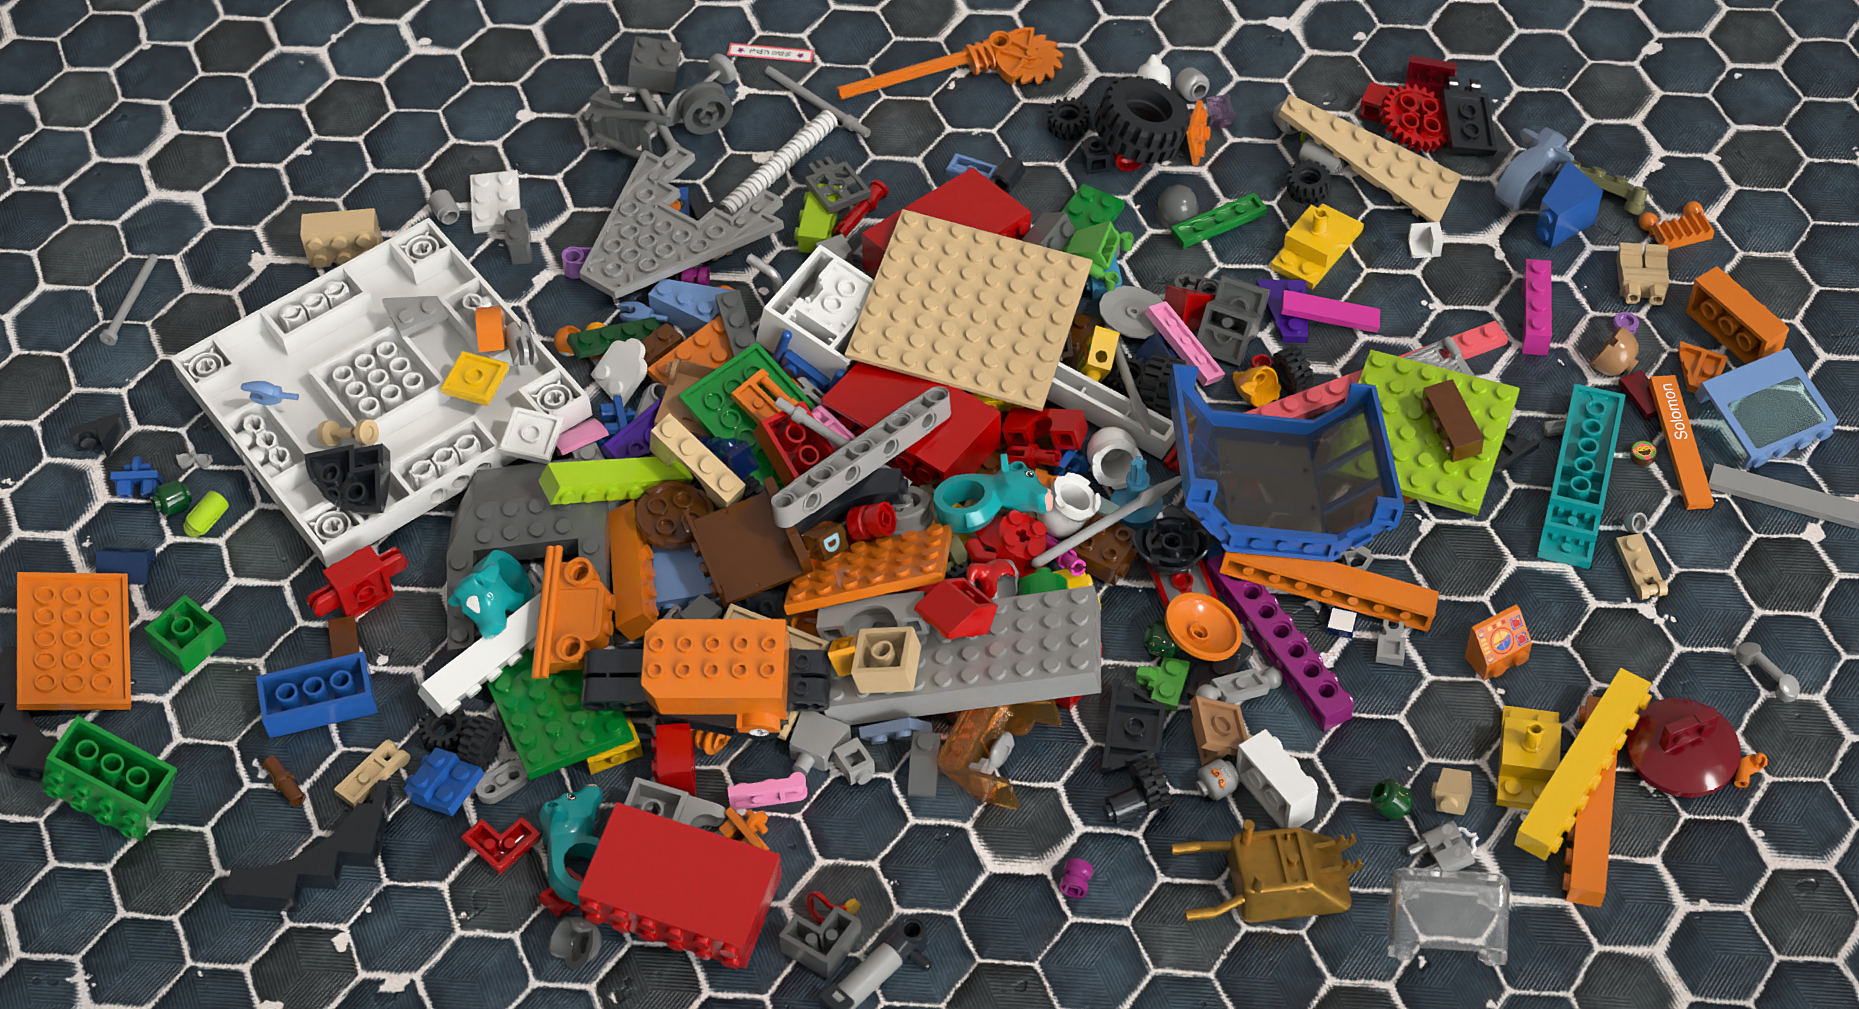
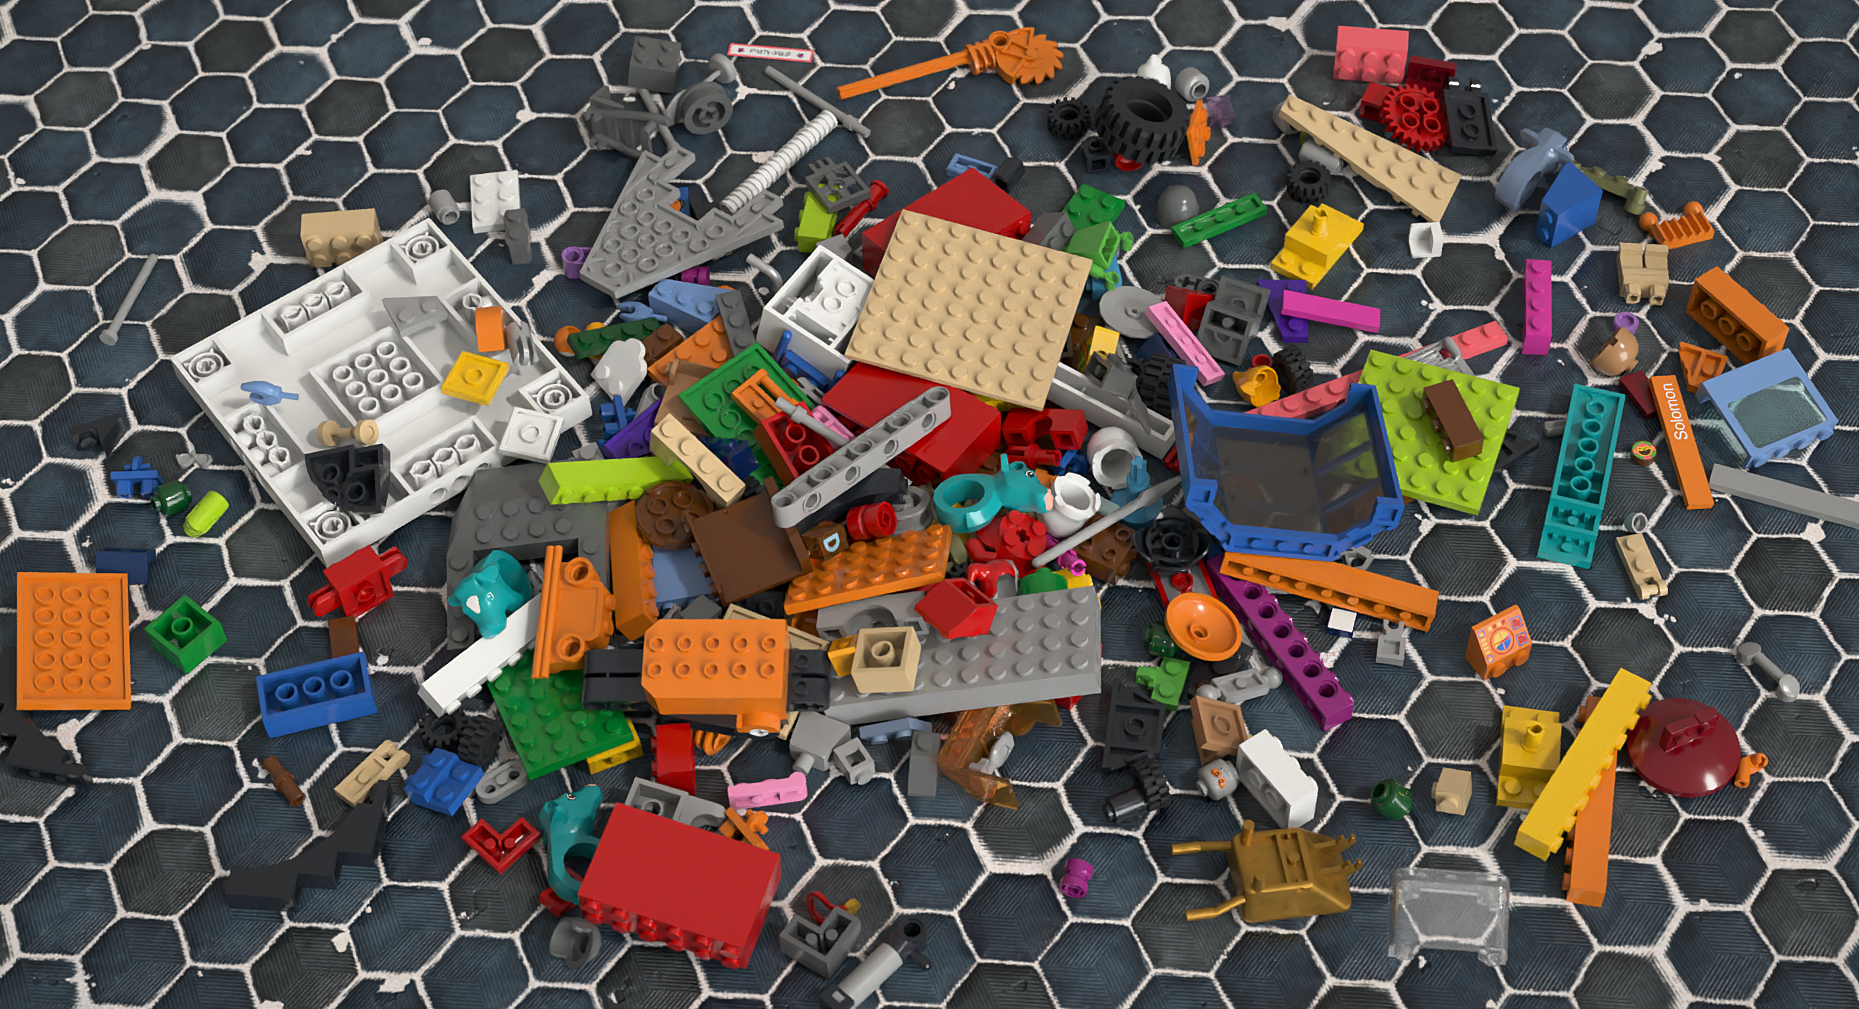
green brick [41,715,177,841] -> none
bright pink slope [555,418,609,456] -> none
light grey piece [1407,820,1478,879] -> none
none -> dark grey brick [1083,351,1138,399]
none -> coral brick [1333,26,1409,85]

